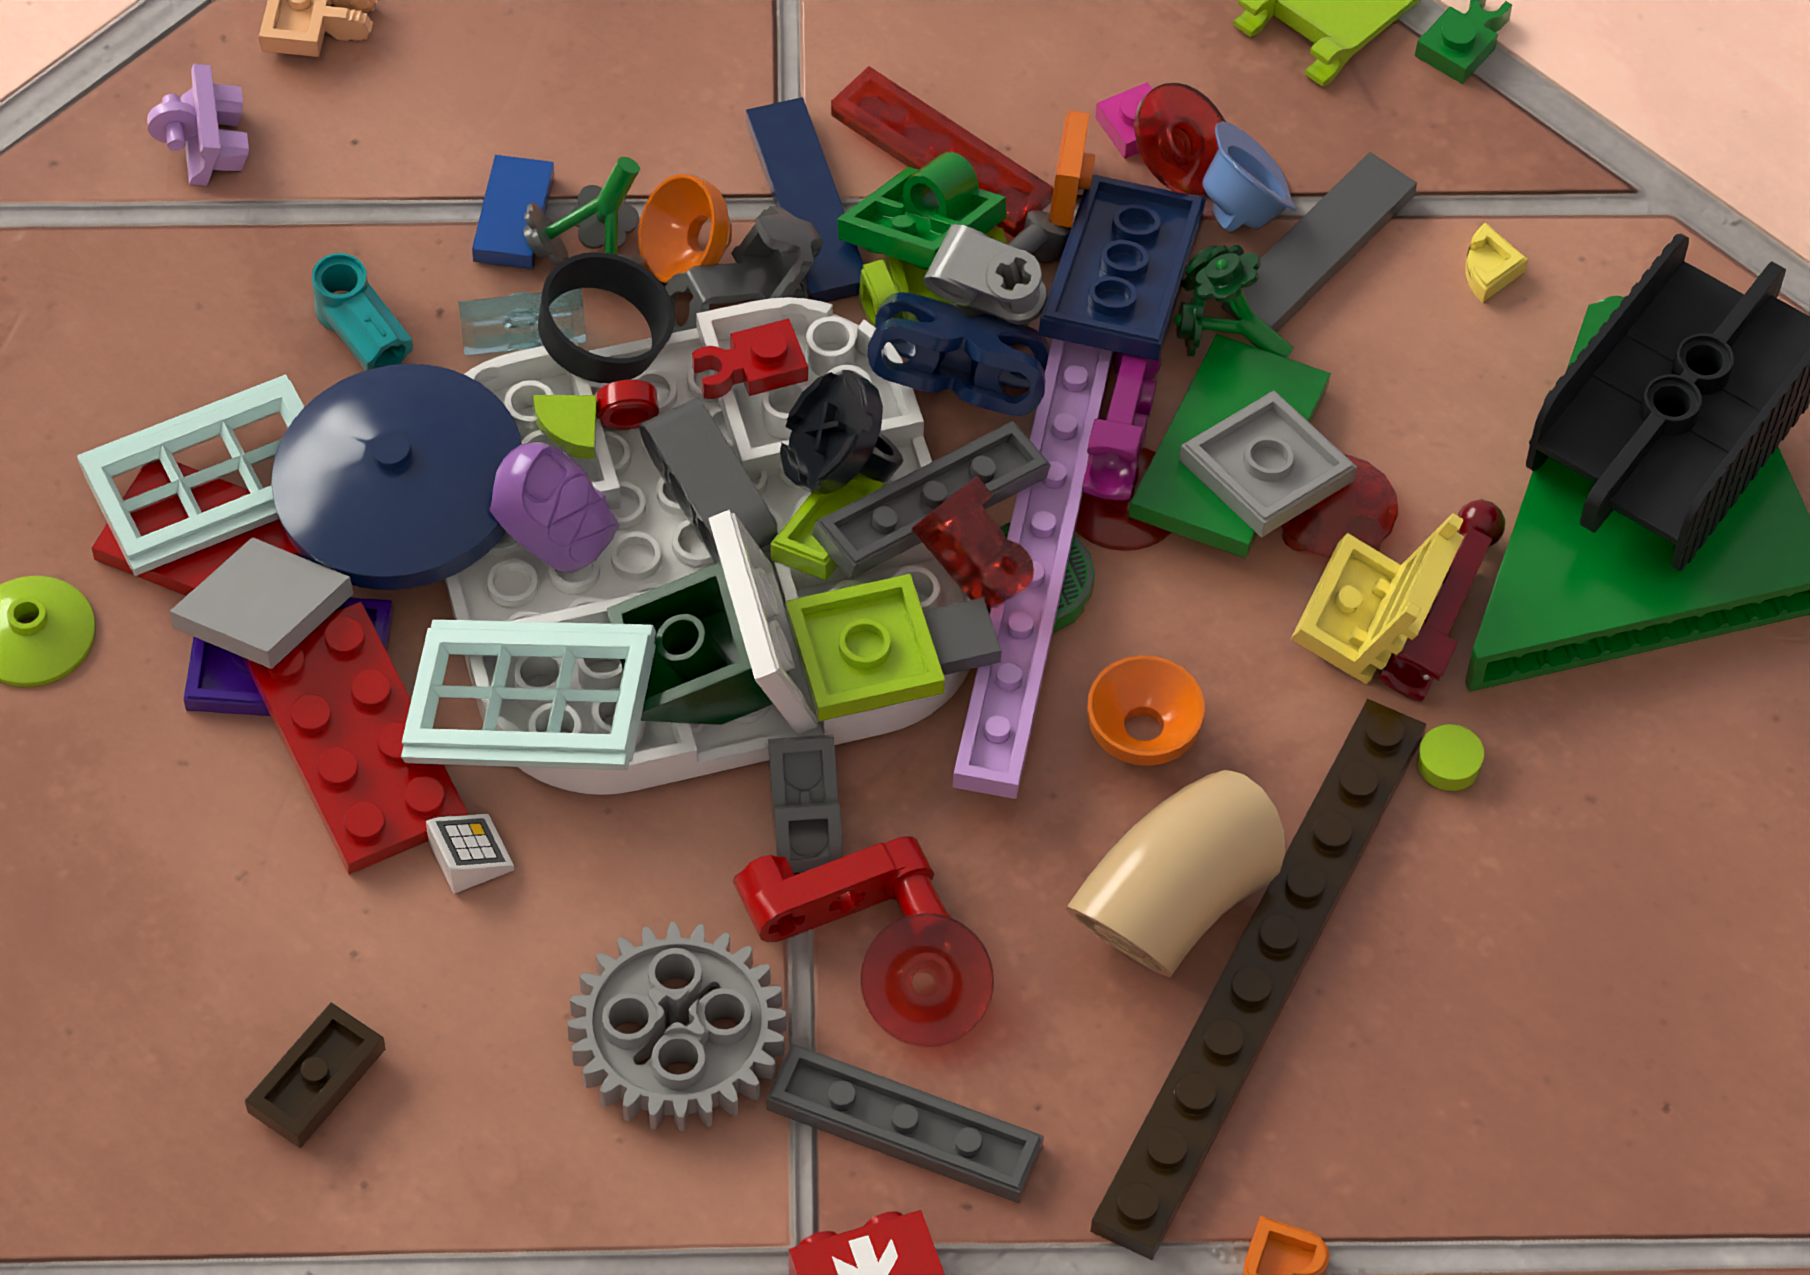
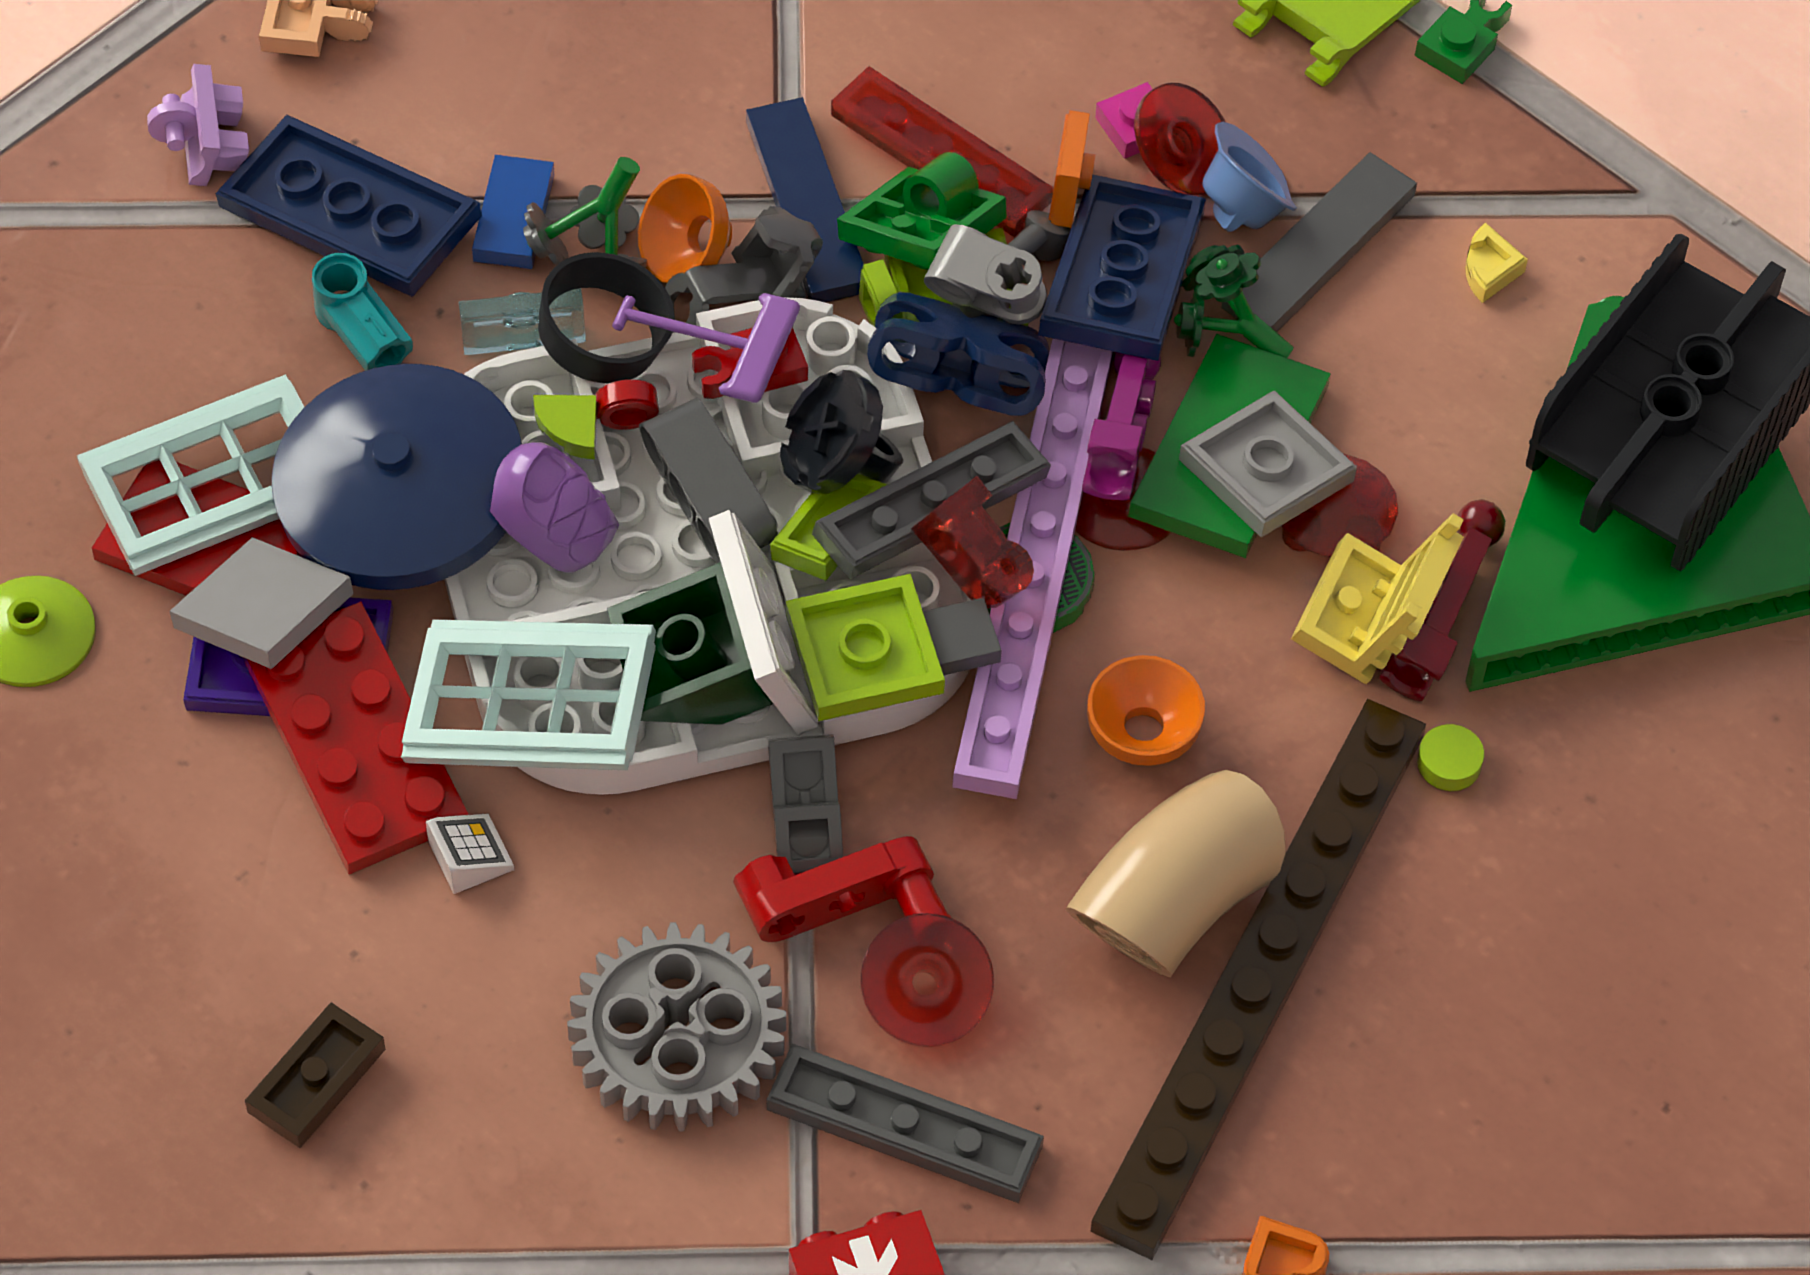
none -> dark blue tile [215,114,482,297]
none -> medium lavender piece [612,293,800,403]

